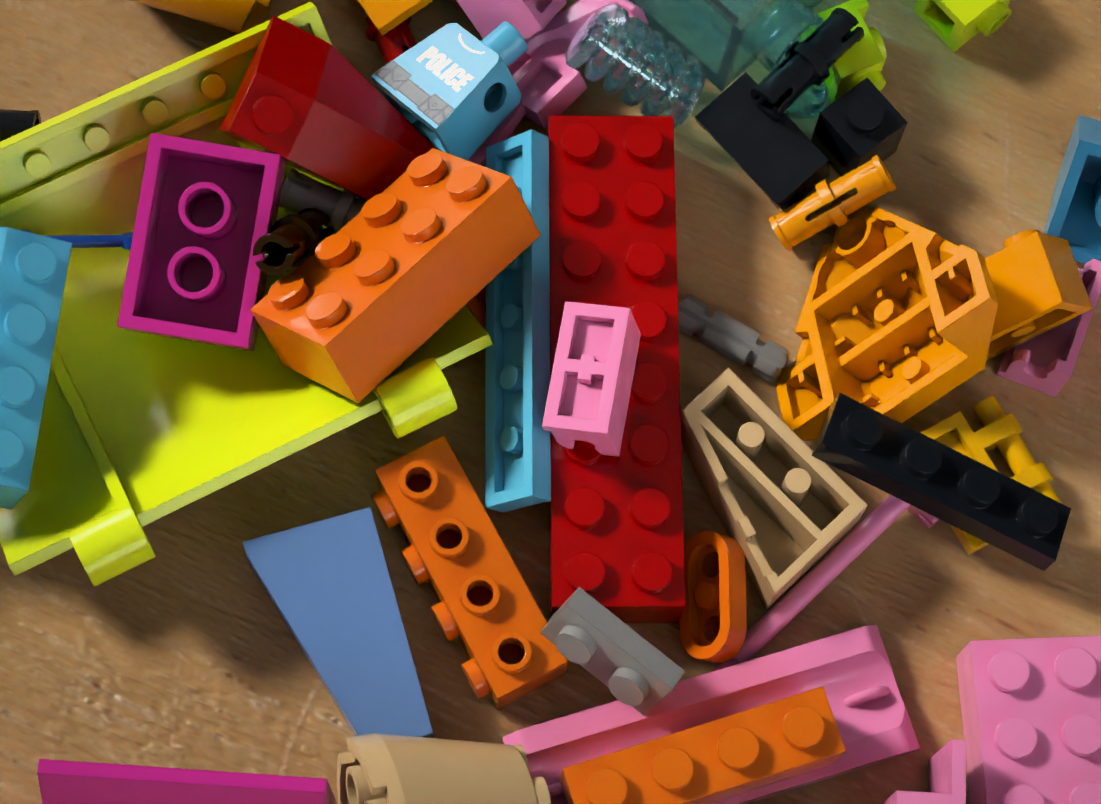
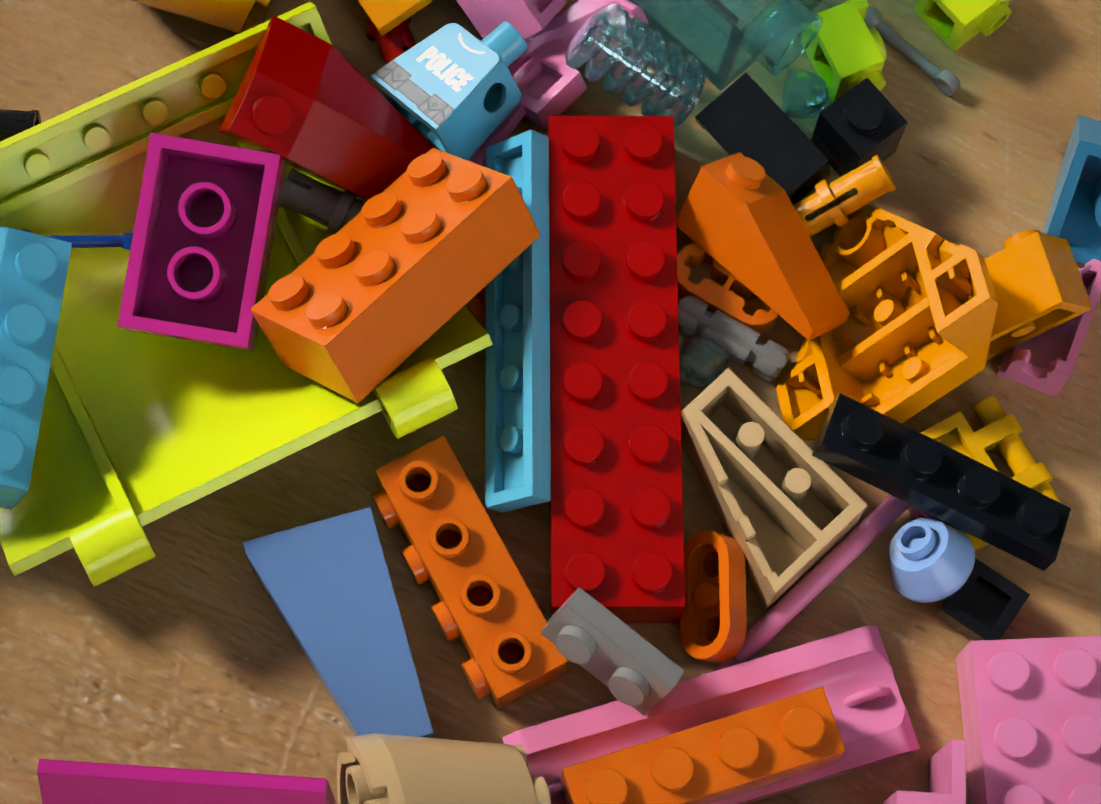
dark brown pin [253,207,333,275] -> none
bright pink hinge [542,301,641,456] -> none
black pin [750,8,864,120] -> none
none -> orange slope [676,152,850,341]
none -> orange beam [677,242,779,334]
none -> clear light blue hinge [679,335,731,388]
none -> light grey hinge [864,7,960,96]
none -> light blue cone [889,517,975,603]
none -> black plate [936,558,1030,641]

